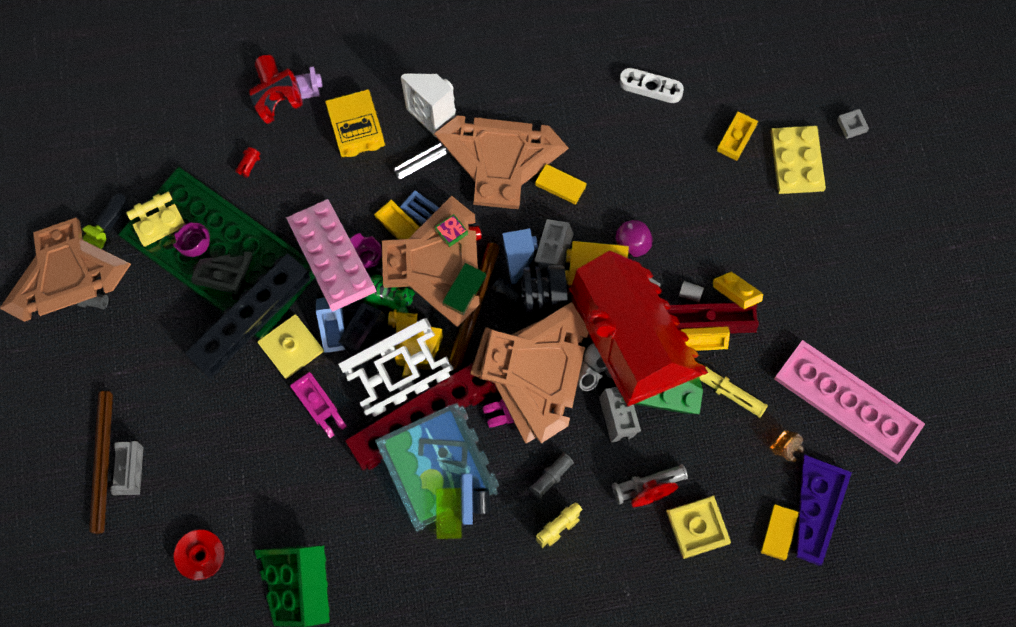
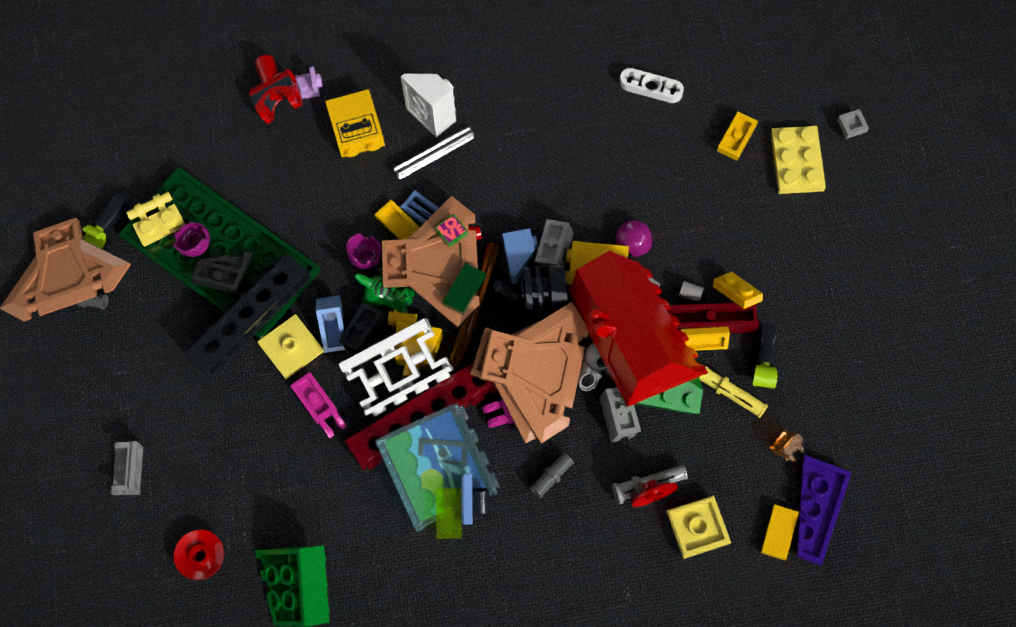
reddish brown axle [89,391,113,534] -> none
red pin [235,147,260,178] -> none
bright pink plate [287,199,376,312] -> none
nougat plate [434,116,568,209] -> none
yellow tile [535,164,586,205] -> none
light yellow plate [536,503,582,548] -> none
bright pink plate [774,340,925,464] -> none
none -> piece [753,323,777,388]

